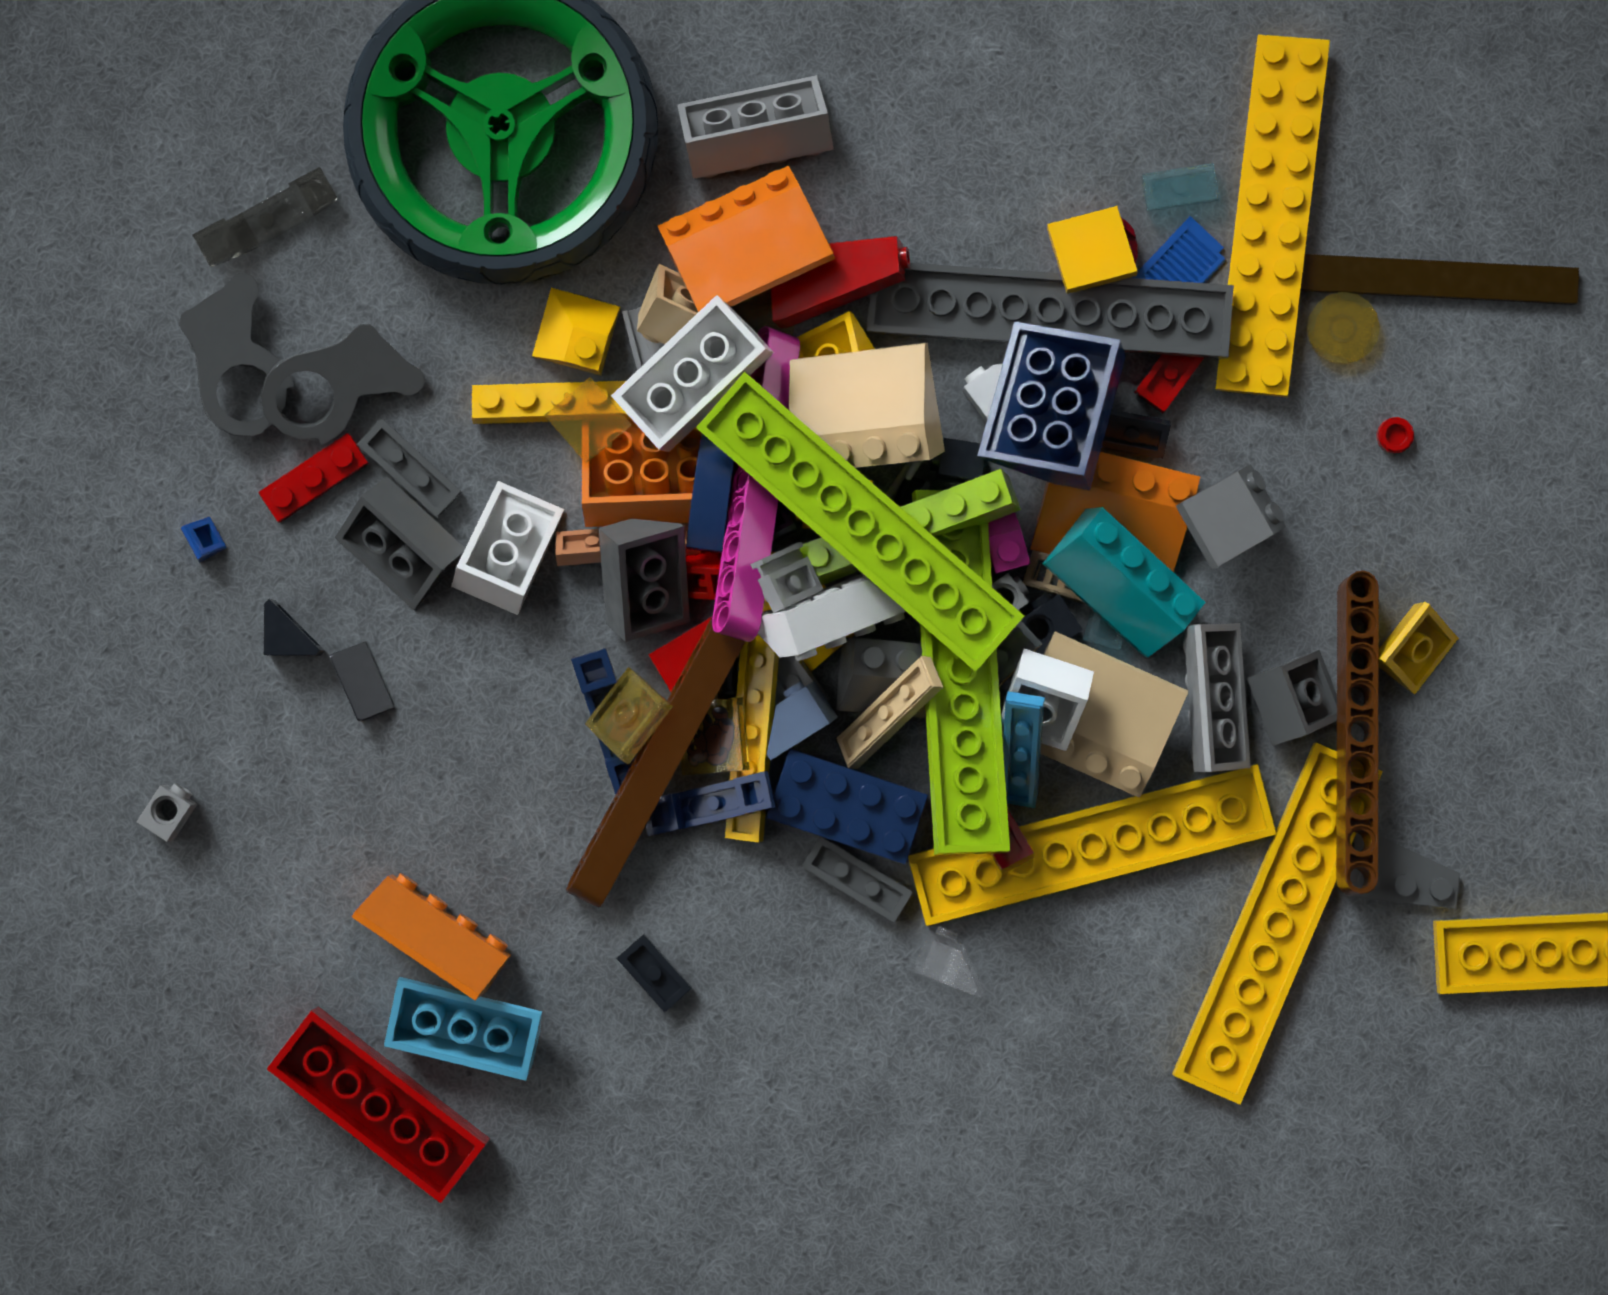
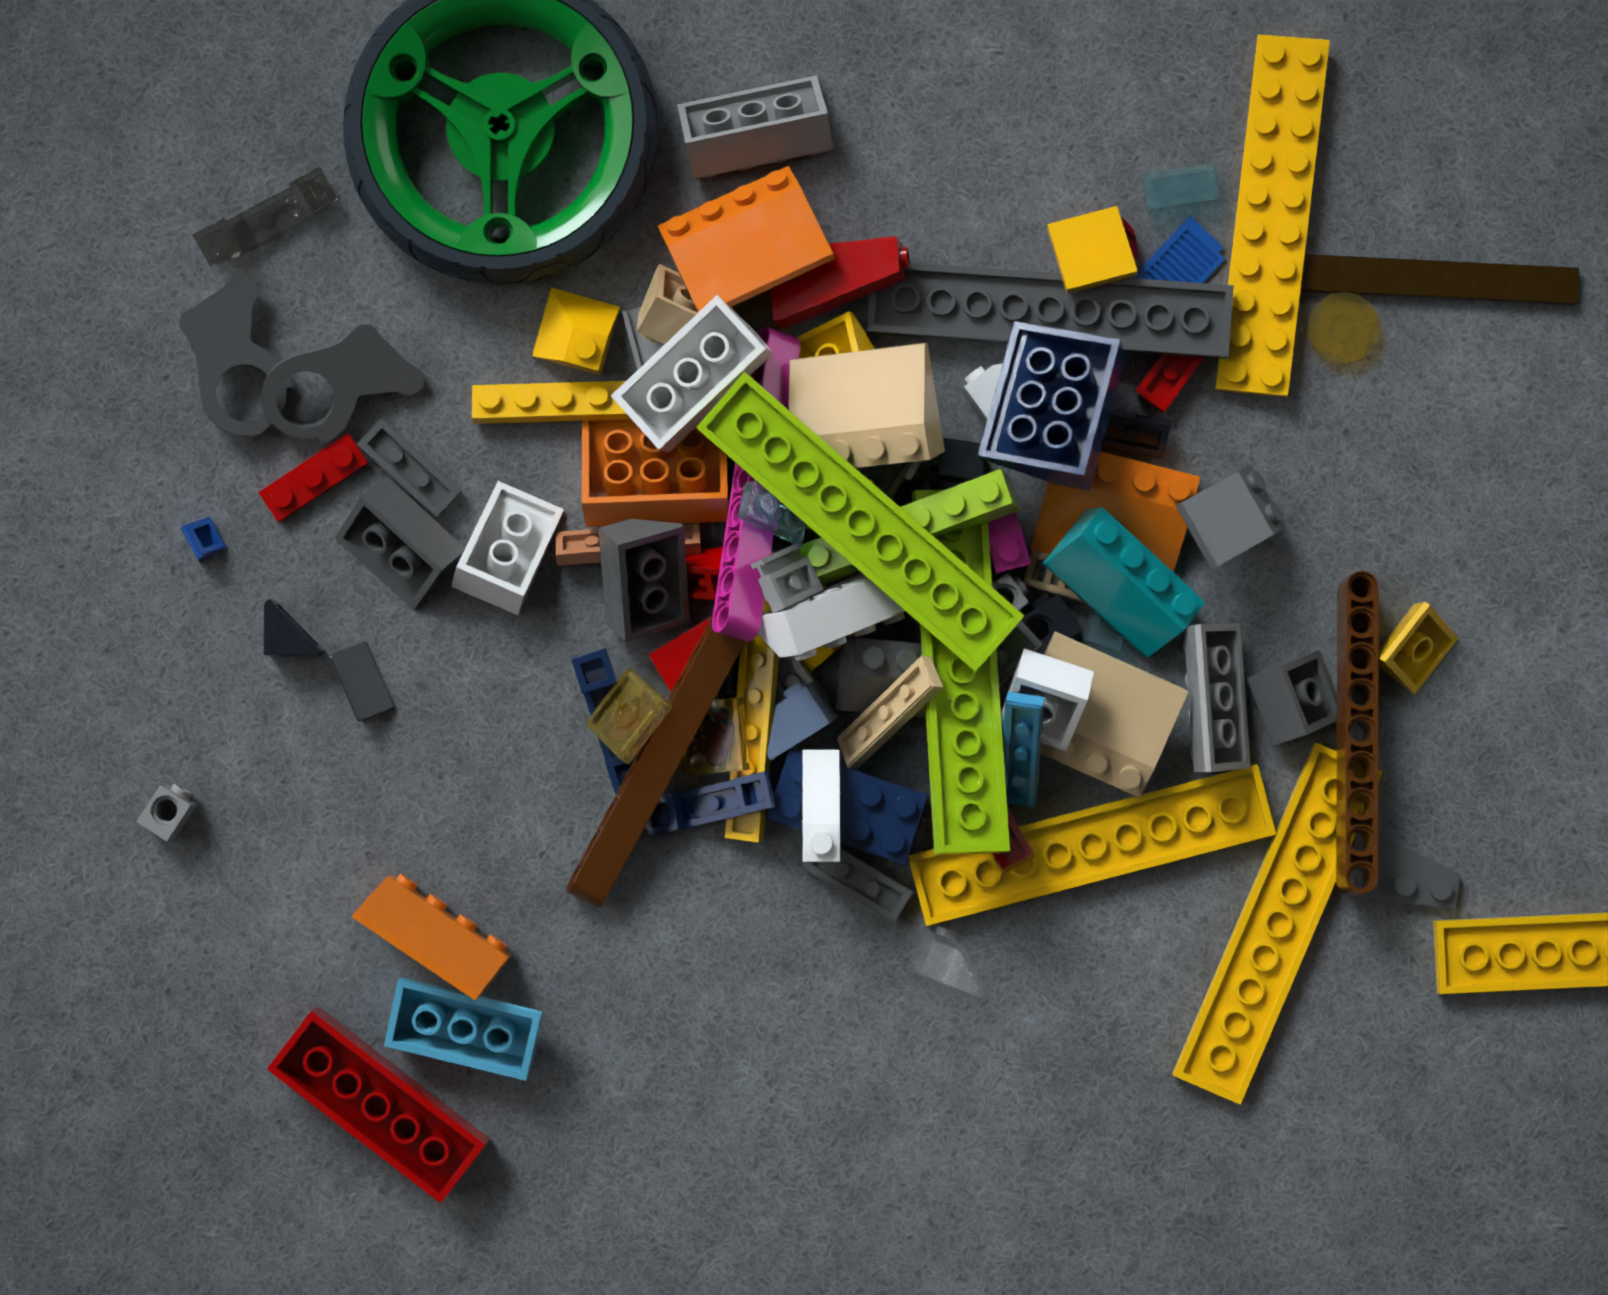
clear yellow piece [545,377,631,463] -> none
black plate [616,933,692,1013] -> none
dark blue slope [686,433,735,553] -> none
red tile [1376,417,1414,454] -> none
none -> clear light blue plate [738,481,806,544]
none -> white slope [803,750,840,862]

